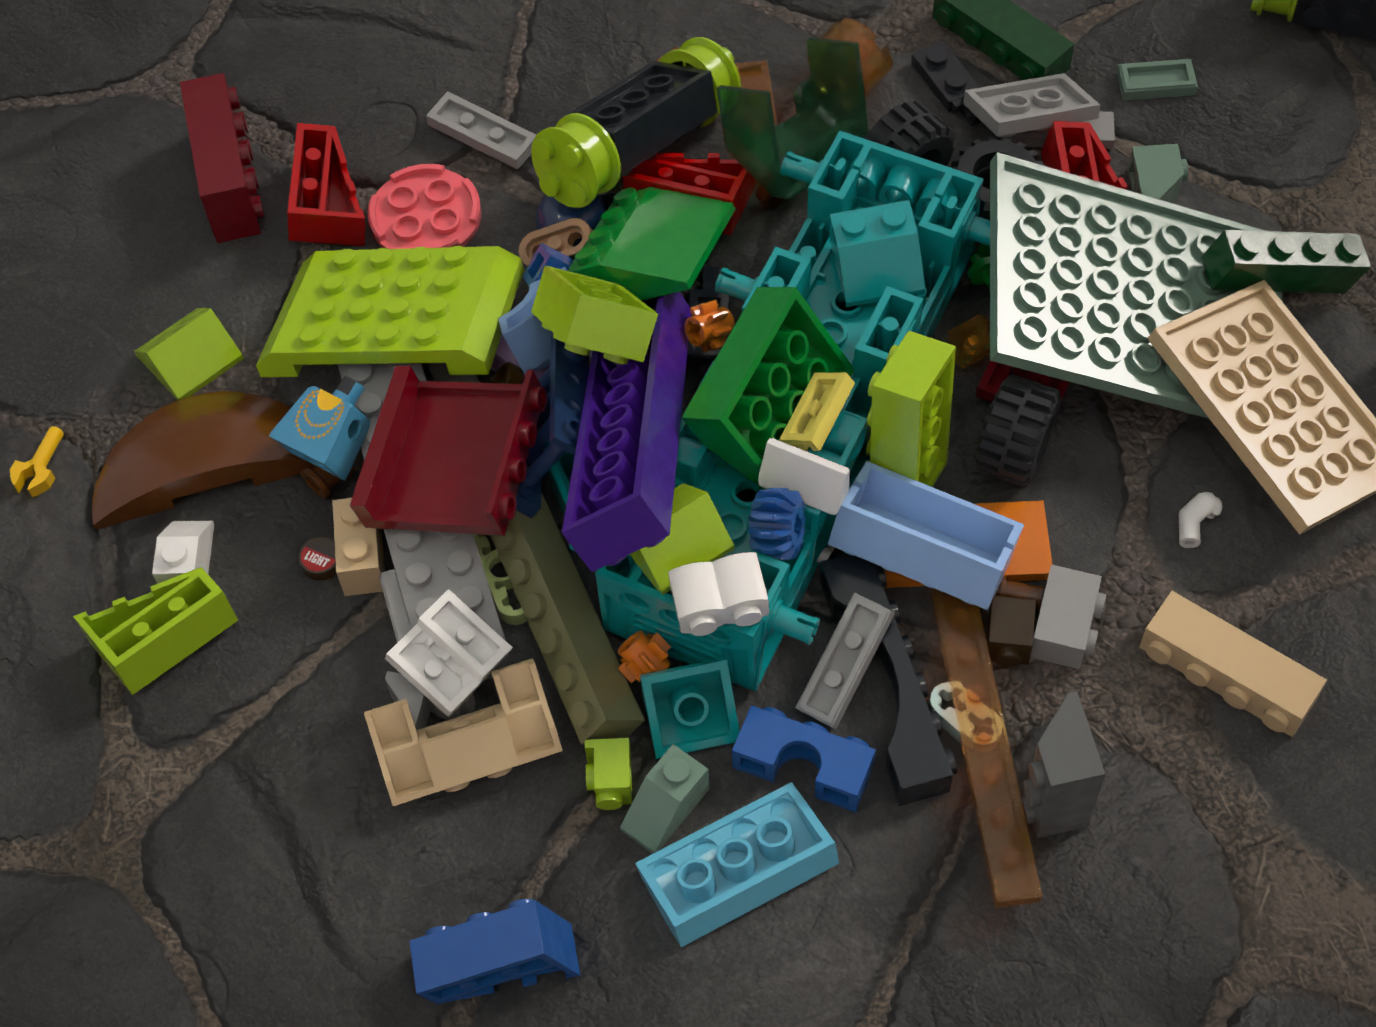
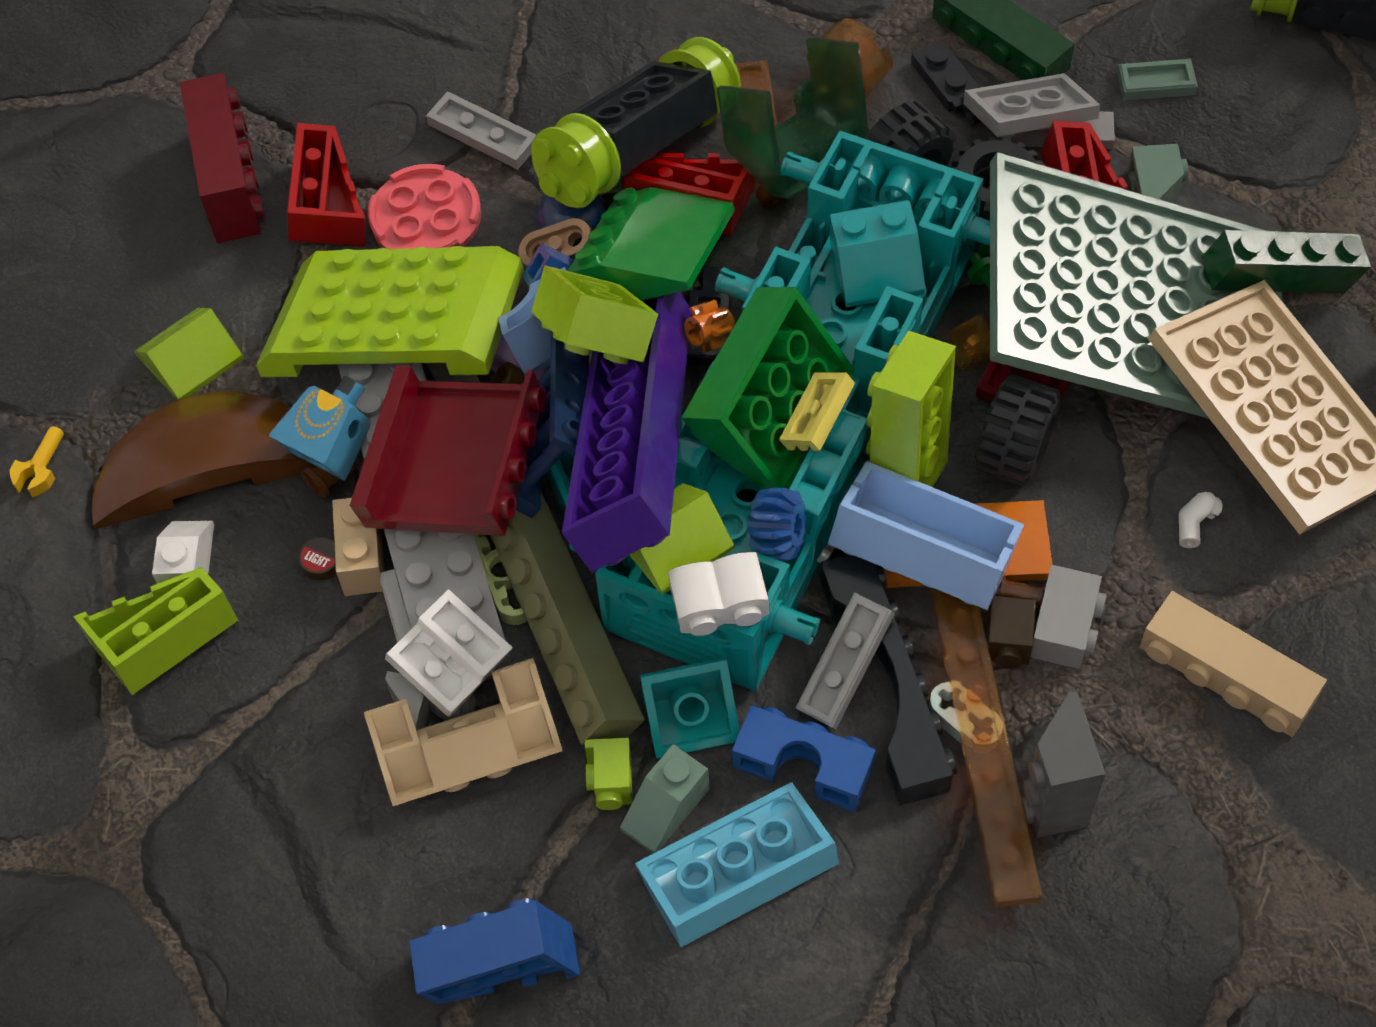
orange gear [618,631,671,683] -> none
white slope [758,438,850,515] -> none

